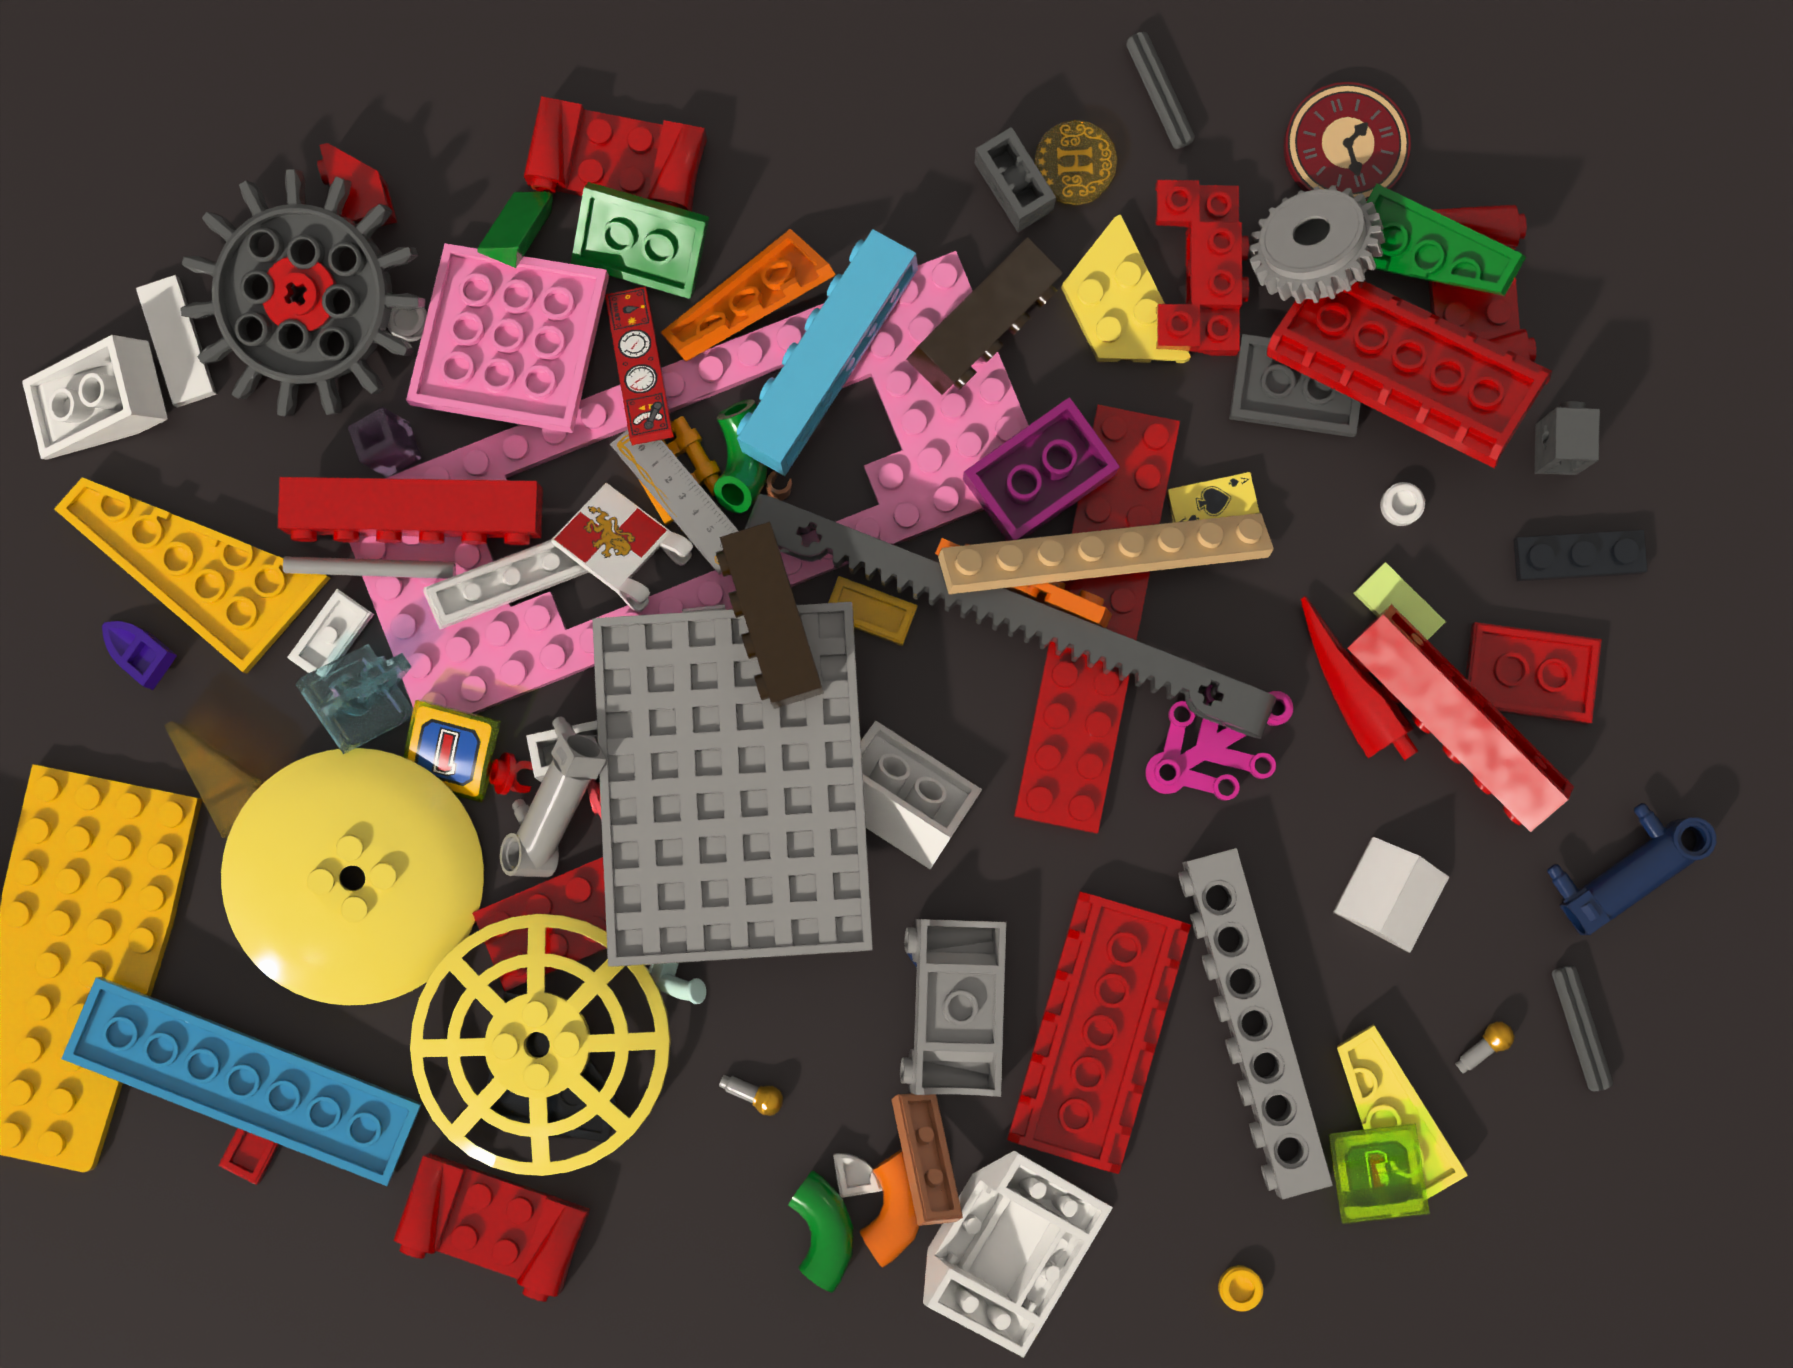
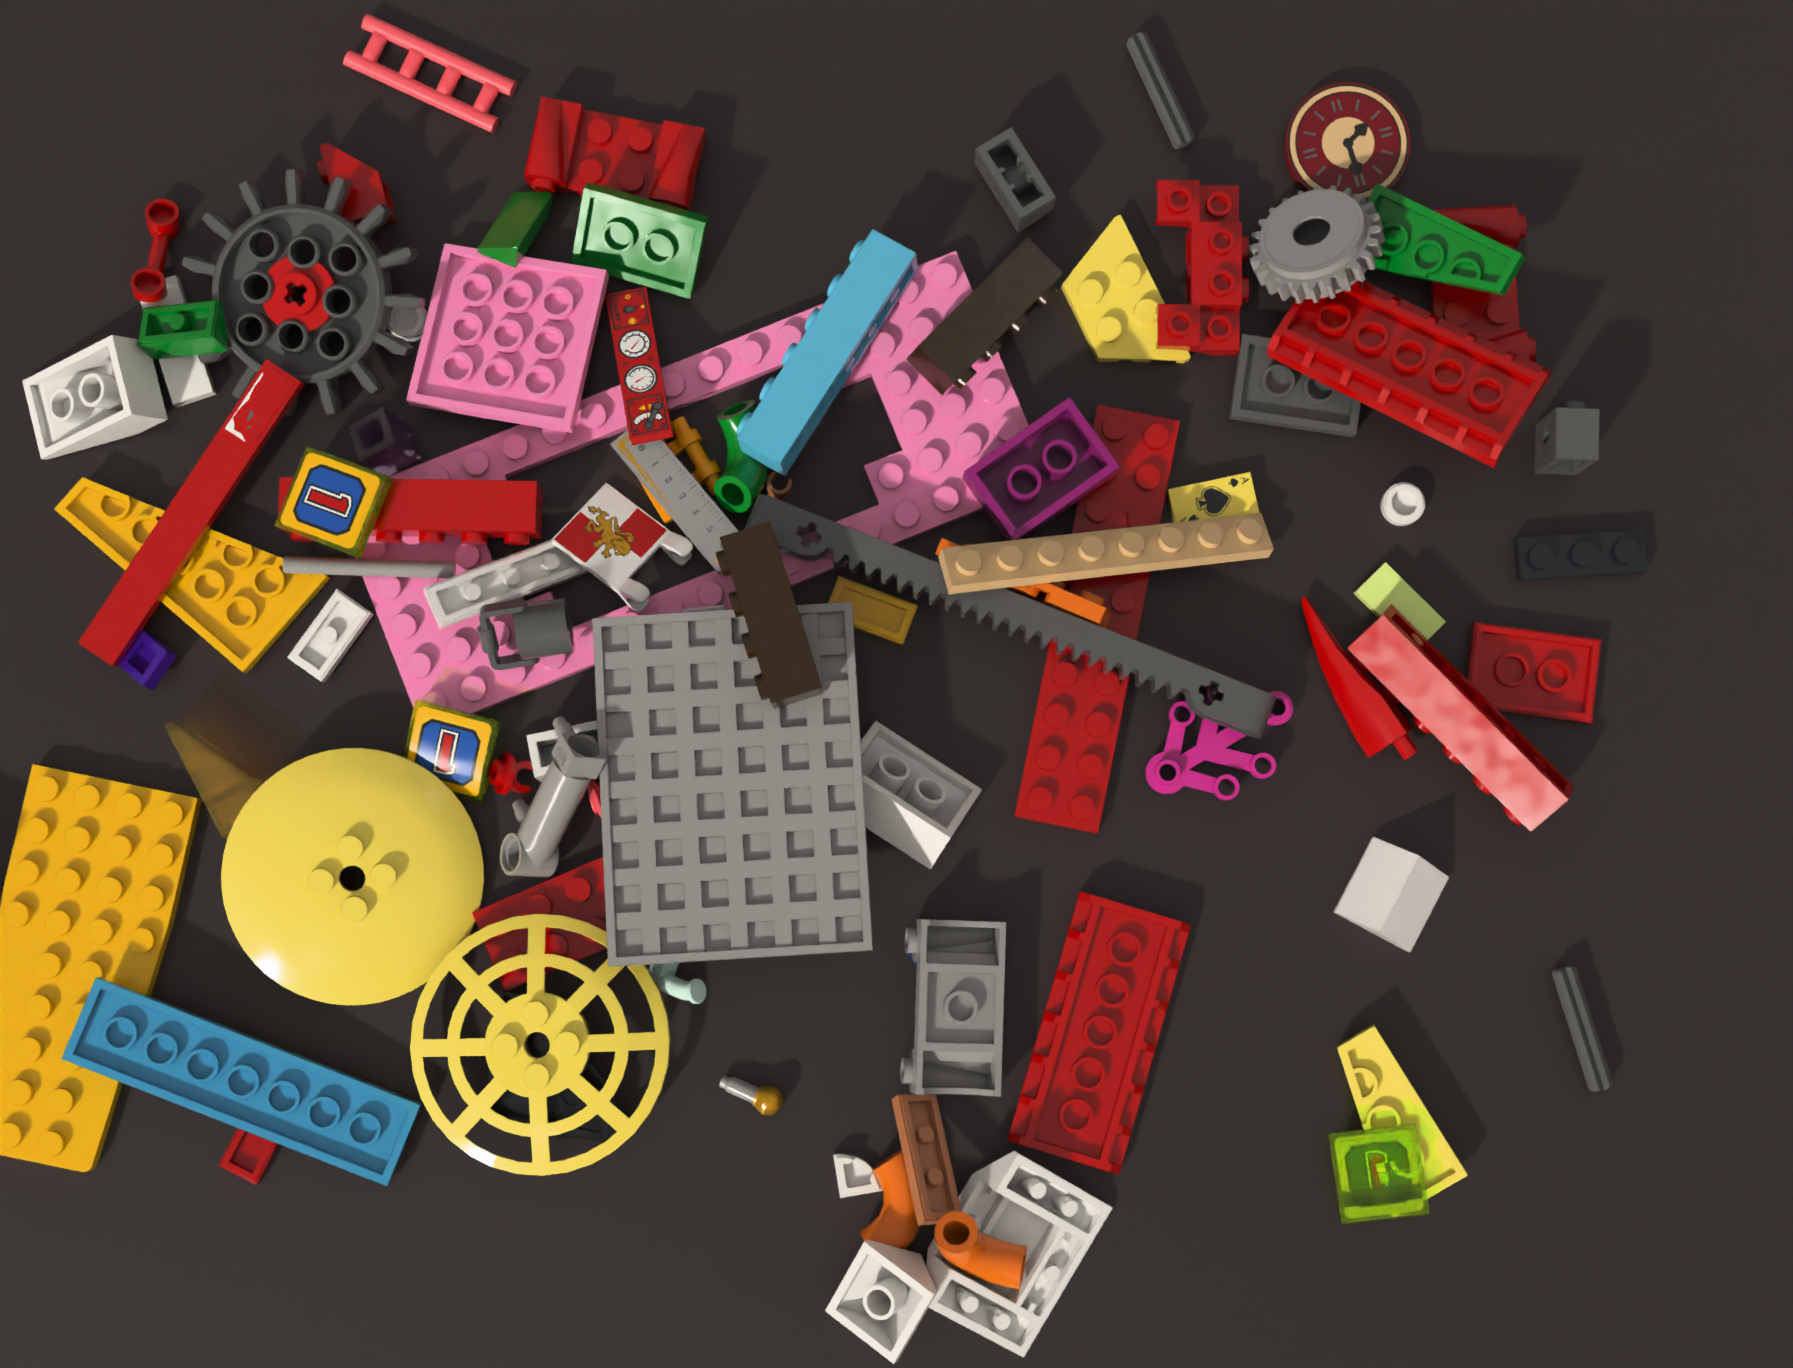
clear light blue bracket [295,644,415,755] -> none
red piece [393,1153,591,1302] -> none
orange wing [661,229,836,361] -> none
green cylinder [788,1170,853,1293] -> none
clear yellow tile [1034,120,1118,205] -> none
light grey brick [1178,848,1333,1200] -> none
yellow tile [1218,1265,1263,1311] -> none
piece [1455,1022,1515,1074] -> none
dark blue piece [1547,803,1717,935] -> none
none -> red tile [78,359,305,667]
none -> red bar [130,198,181,303]
none -> green slope [138,300,228,359]
none -> slope [274,446,393,559]
none -> coral bar [343,14,517,133]
none -> dark grey piece [477,598,575,670]
none -> white slope [825,1239,937,1364]
none -> orange cylinder [934,1211,1028,1290]

